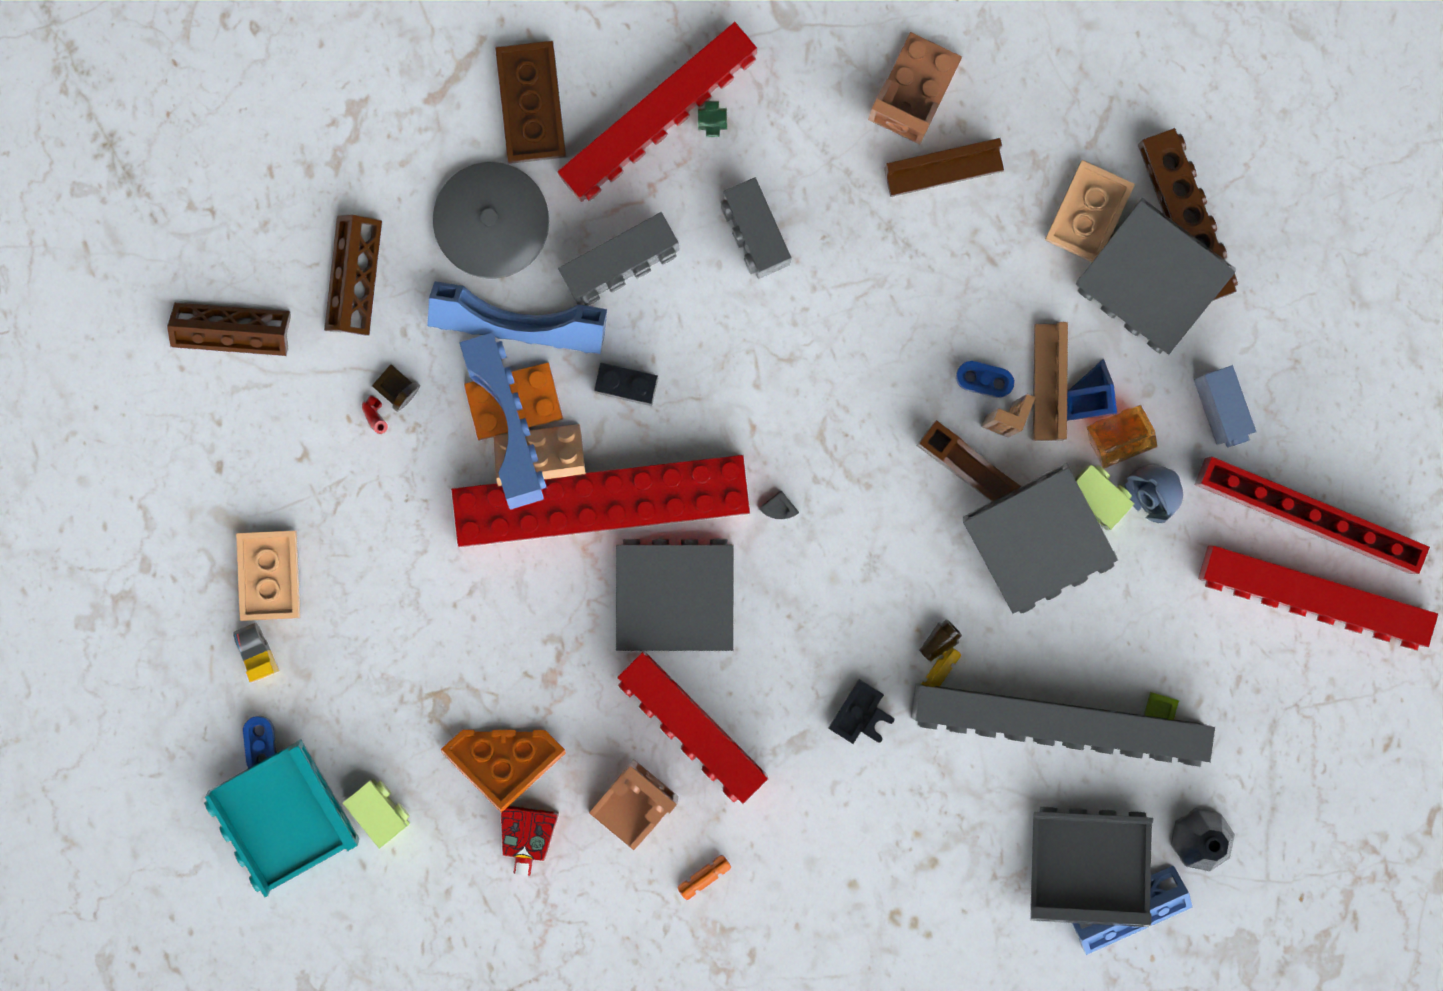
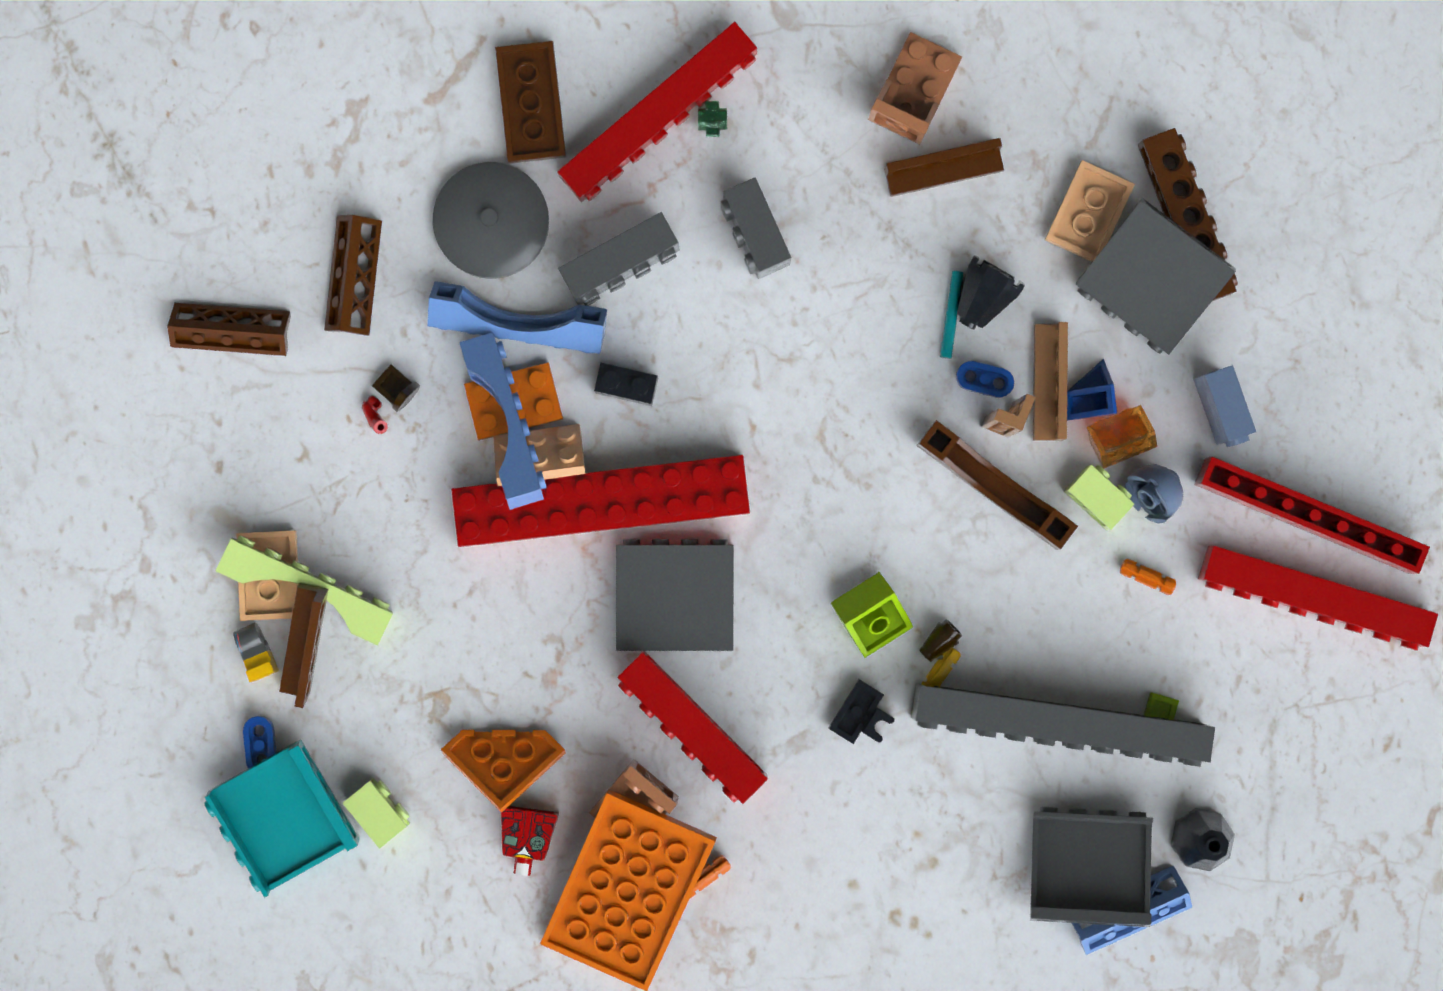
dark grey tile [759,491,799,519] -> none
dark grey panel [963,463,1118,614] -> none
none -> yellowish green arch [215,535,393,646]
none -> reddish brown fence [279,583,329,708]
none -> orange plate [540,789,717,991]
none -> lime slope [831,571,913,658]
none -> teal bar [940,271,964,359]
none -> black cone [957,255,1025,330]
none -> orange axle [1120,559,1176,595]

